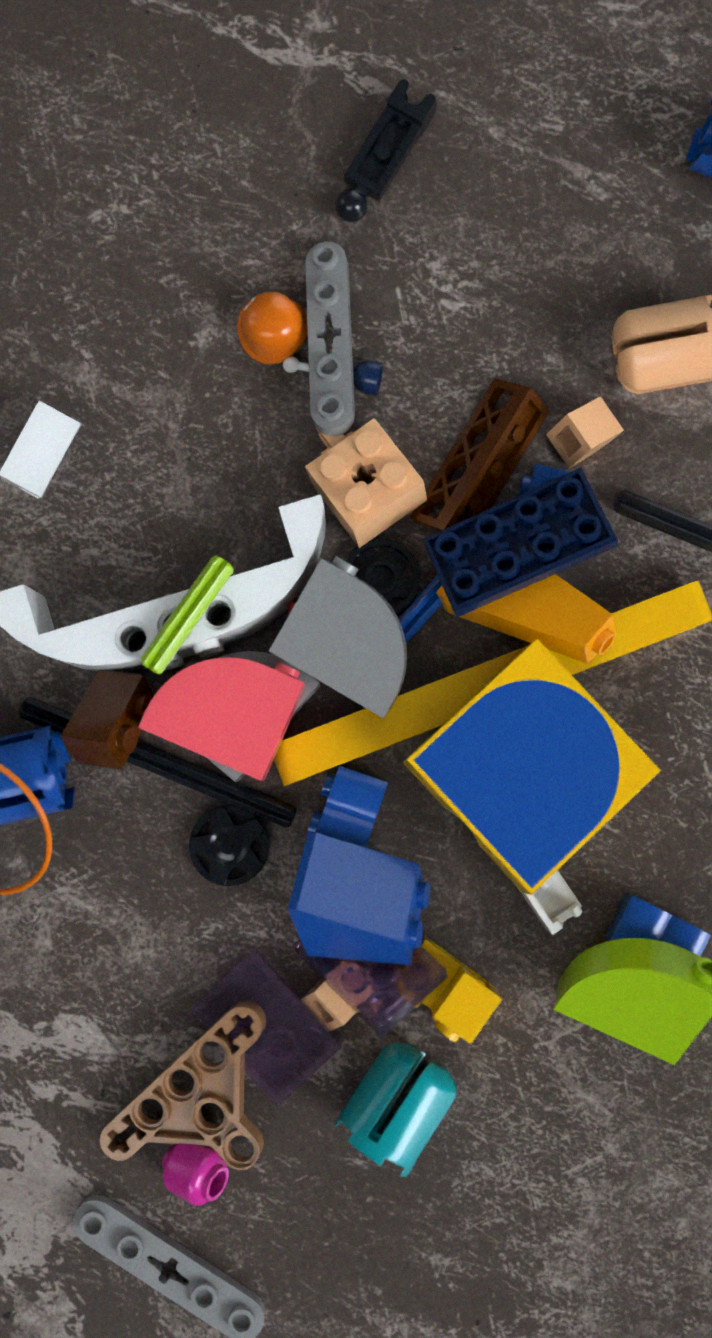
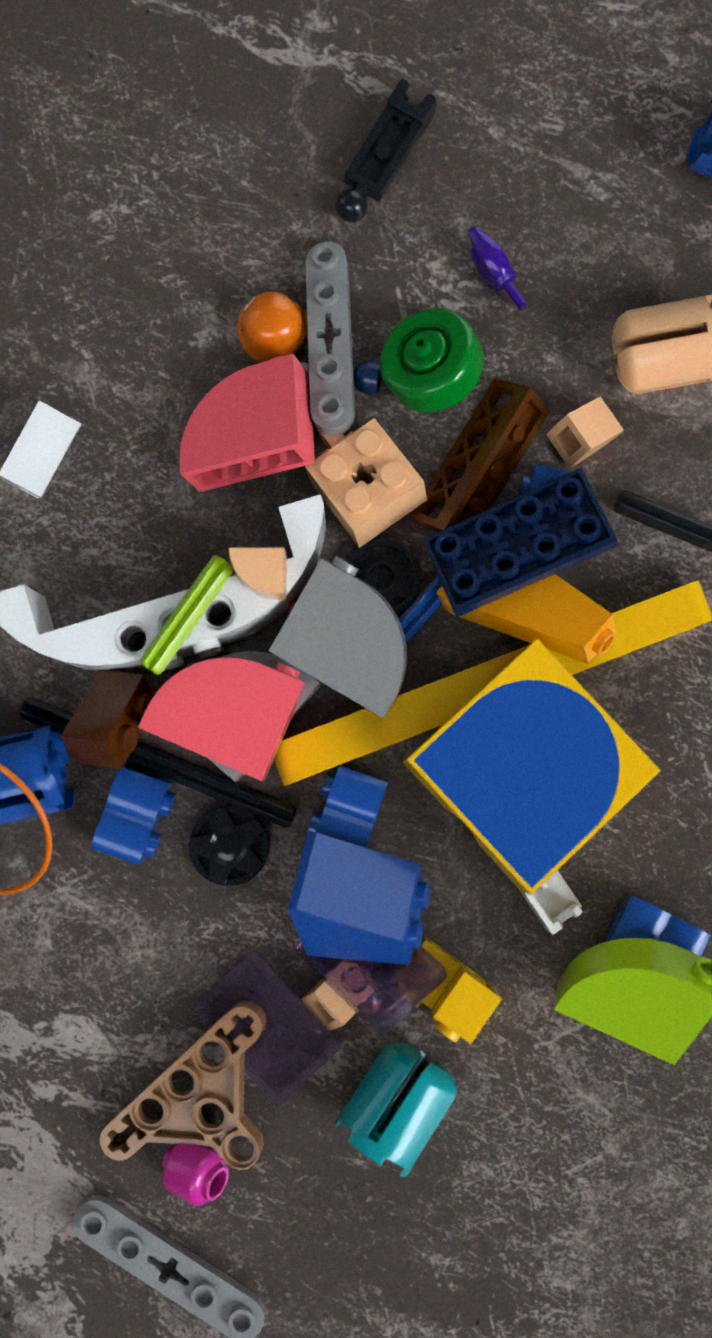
none -> blue brick [91,765,176,865]
none -> coral brick [180,354,315,492]
none -> light nougat brick [229,548,287,600]
none -> green wheel [380,308,484,413]
none -> dark purple hand [468,226,528,310]

